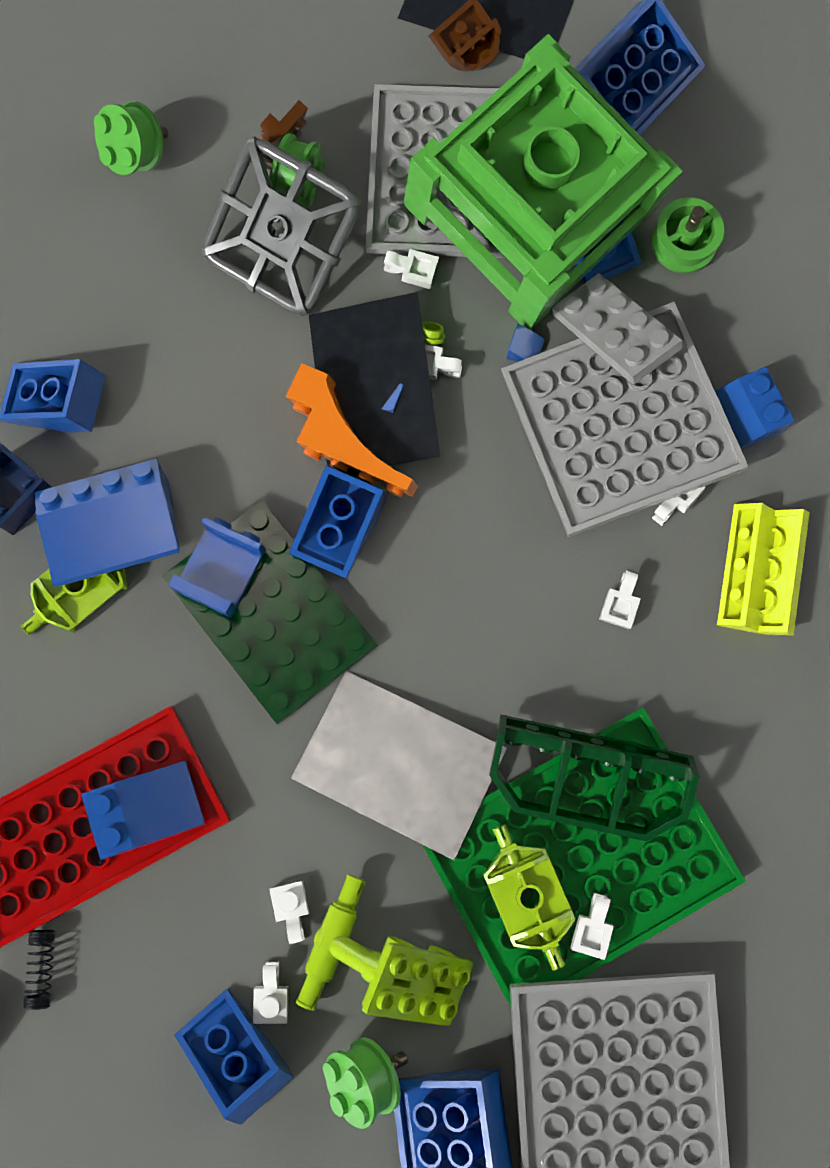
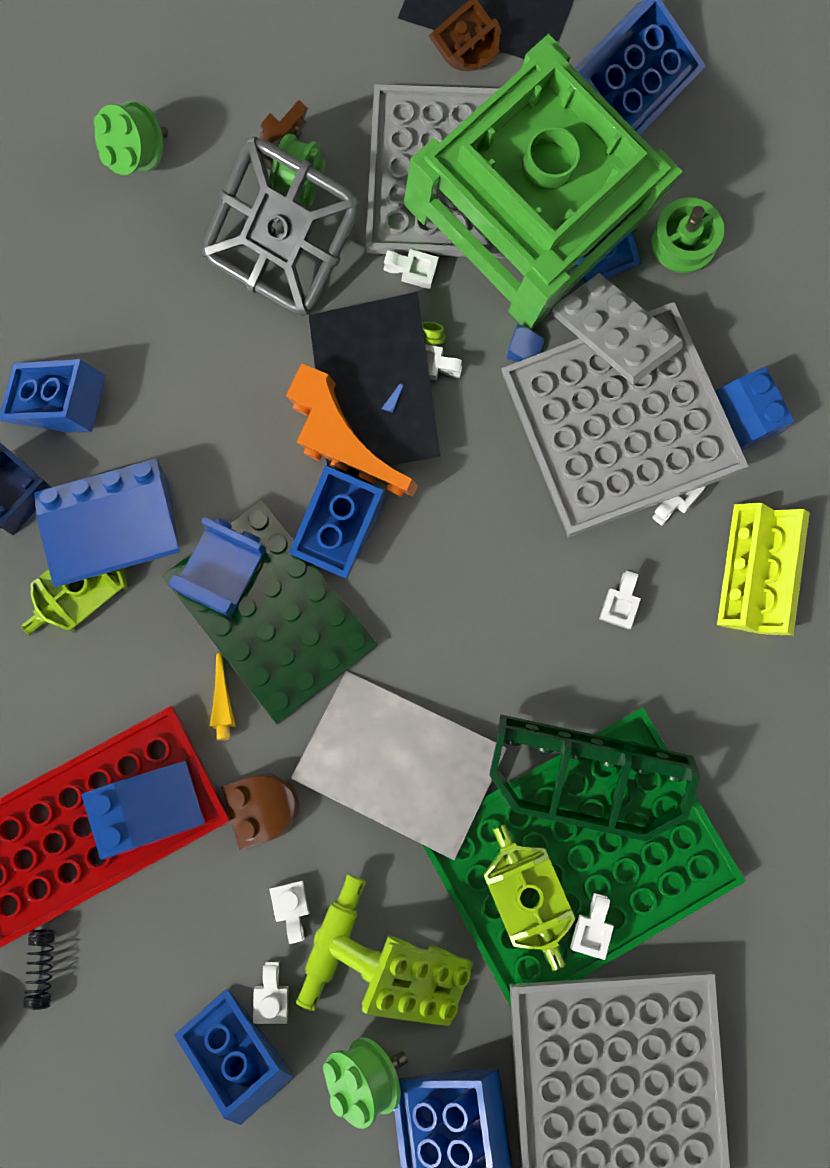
none -> yellow piece [210,652,236,740]
none -> reddish brown slope [221,773,299,850]

